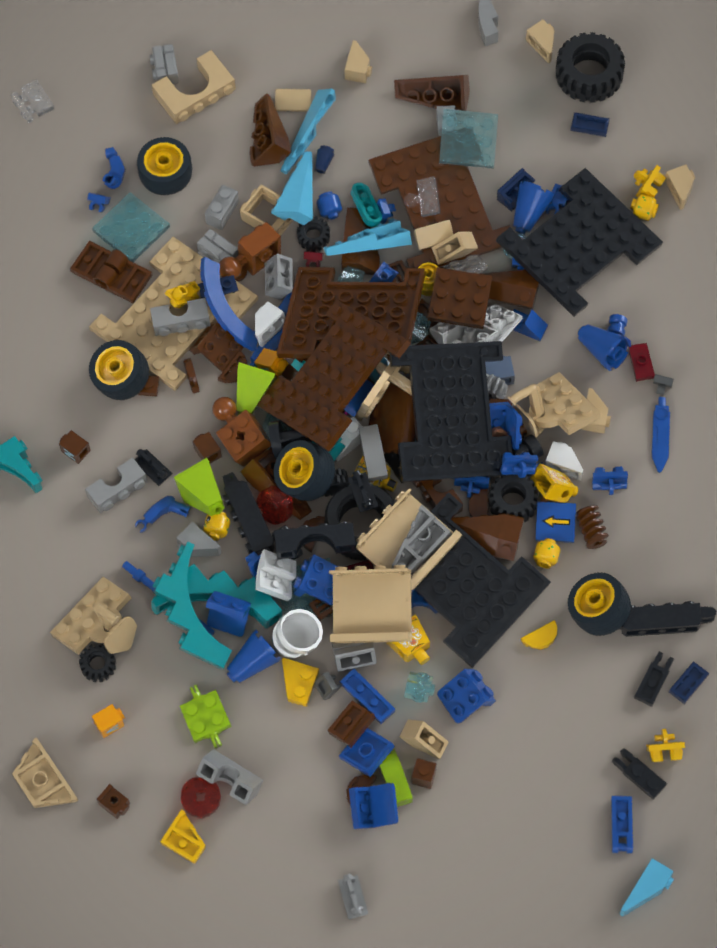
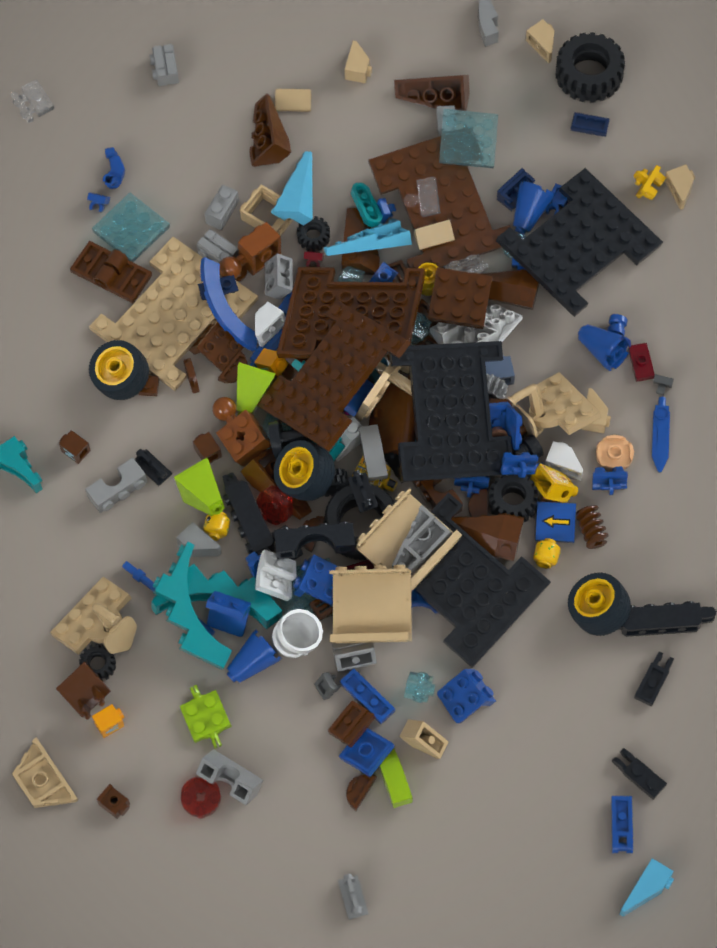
blue arm [135,496,191,533] -> none
wheel [137,137,192,195] -> none
light grey arch [150,298,210,336] -> none
tan arch [152,50,236,124] -> none
yellow wing [160,809,206,864] -> none
yellow hips [165,281,200,308] -> none
medium azure wedge [281,88,336,175] -> none
yellow wing [282,658,319,707] -> none
dark blue cone [315,145,335,174] -> none
blue head [316,191,343,220] -> none
blue bracket [349,783,399,829] -> none
yellow torso [386,614,430,665] -> none
reddish brown brick [412,758,437,789] -> none
tan slope [432,232,478,265] -> none
blue slope [513,309,548,341] -> none
yellow tile [521,620,557,650] -> none
yellow head [630,194,659,221] -> none
yellow hips [646,728,685,762] -> none
dark blue plate [669,661,709,704] -> none
none -> reddish brown plate [56,662,111,720]
none -> light nougat tile [596,435,634,471]

